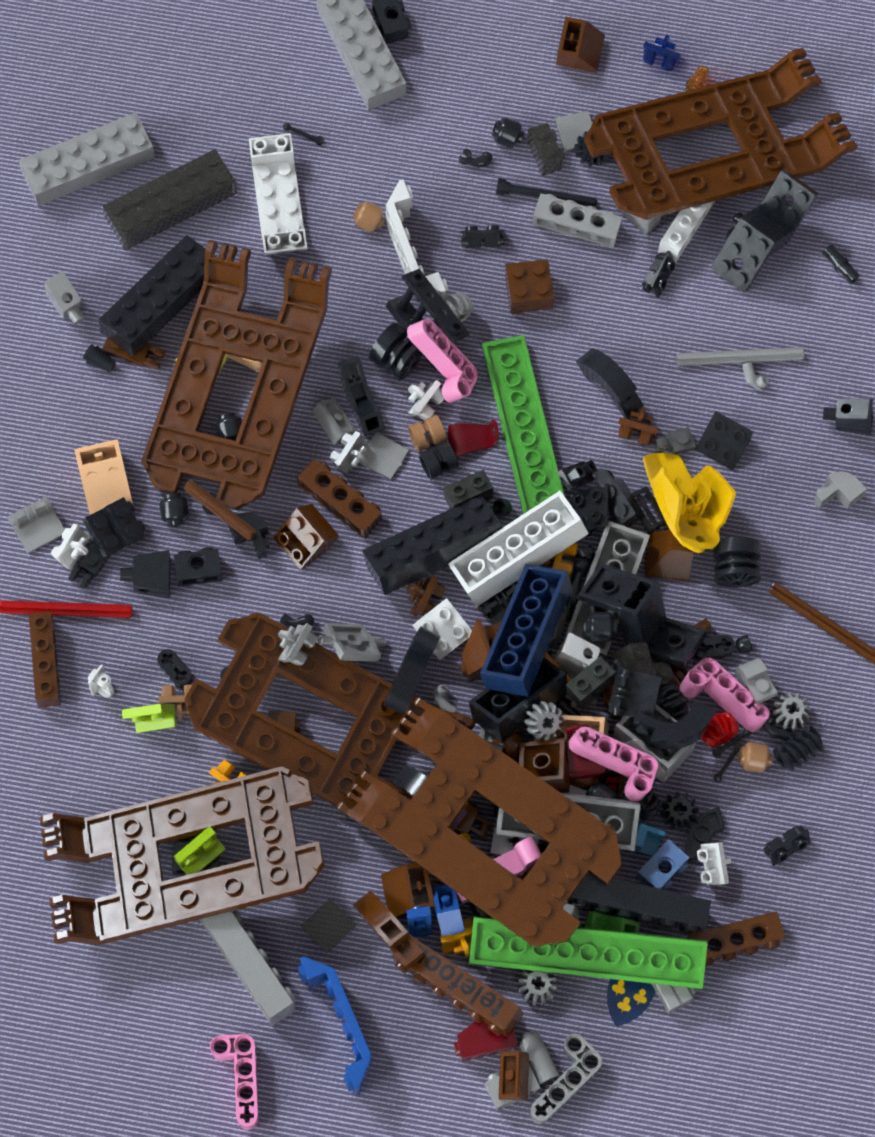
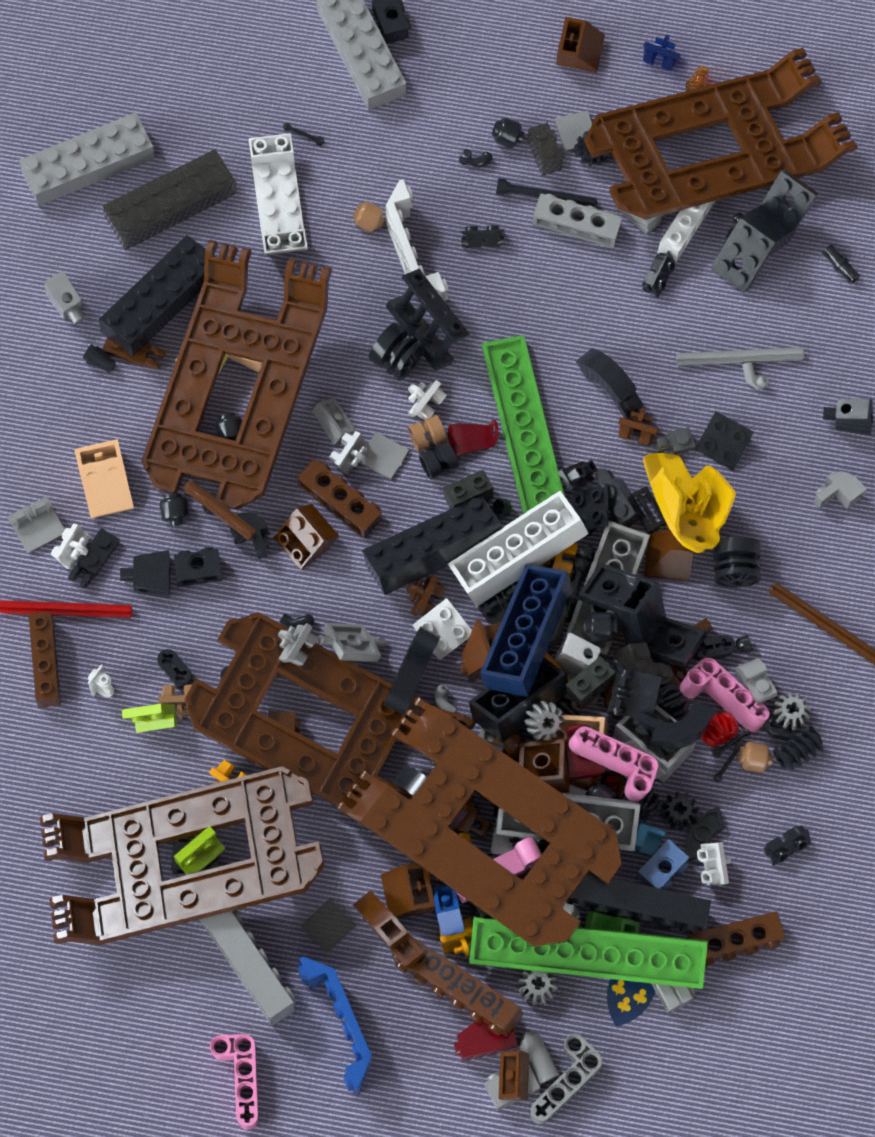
black plate [82,497,146,559] -> none
black arch [338,356,385,436] -> none
blue plate [406,906,433,938] -> none
bright pink beam [407,318,478,403] -> none
light grey gear [444,291,474,323] -> none
reddish brown brick [504,259,554,314] -> none

